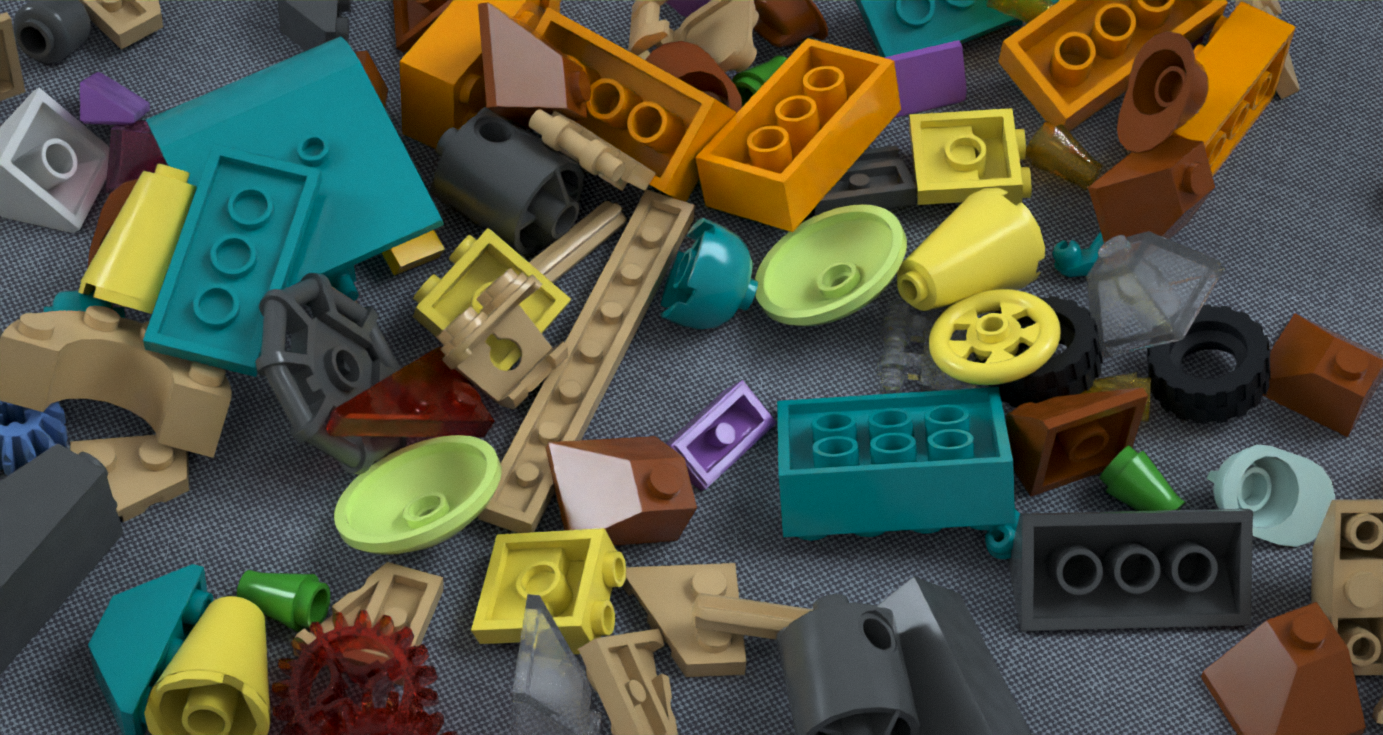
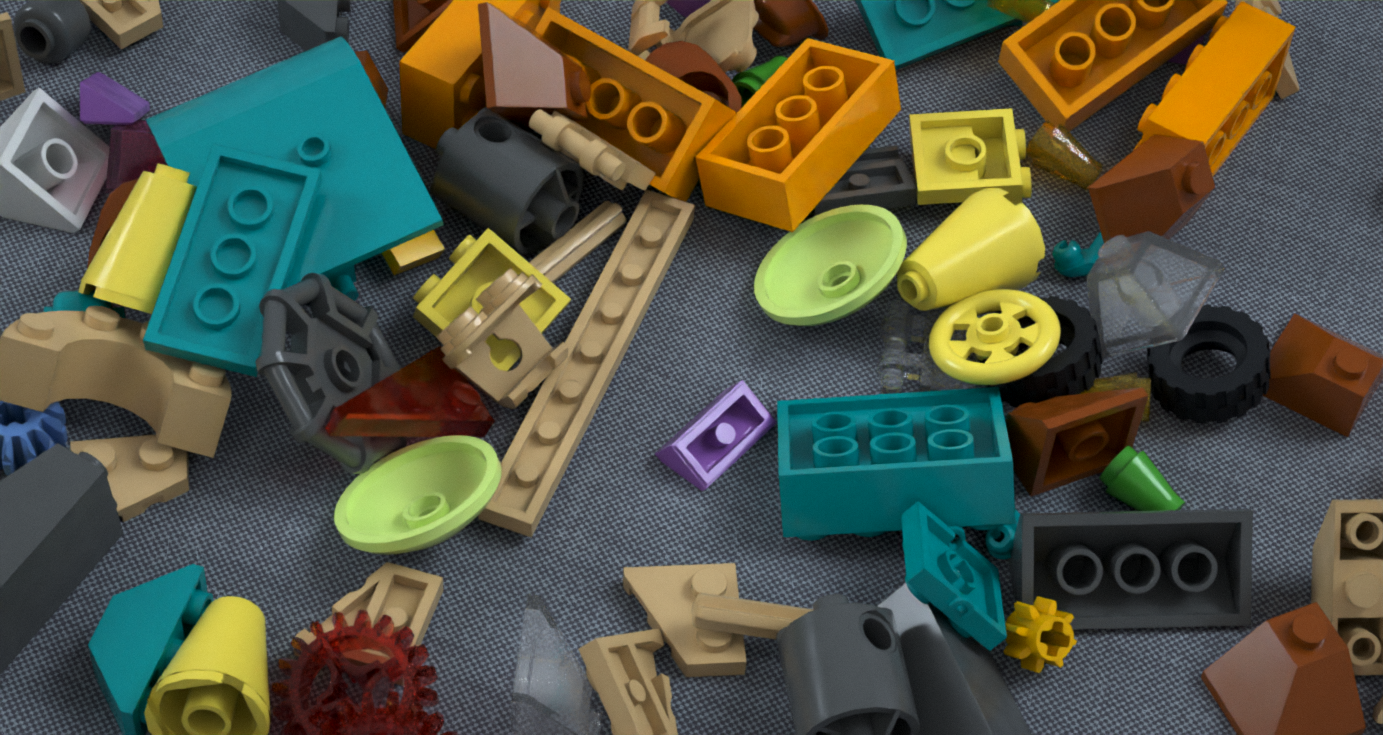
bright green cone [237,570,330,632] -> none
light yellow plate [471,528,626,655] -> none
dark orange slope [545,436,697,546] -> none
teal cylinder [660,218,758,330] -> none
medium lavender slope [884,40,967,118] -> none
dark orange piece [1117,31,1209,154] -> none
light aqua piece [1207,444,1335,547] -> none
none -> teal plate [901,501,1007,651]
none -> yellow gear [1003,596,1077,673]

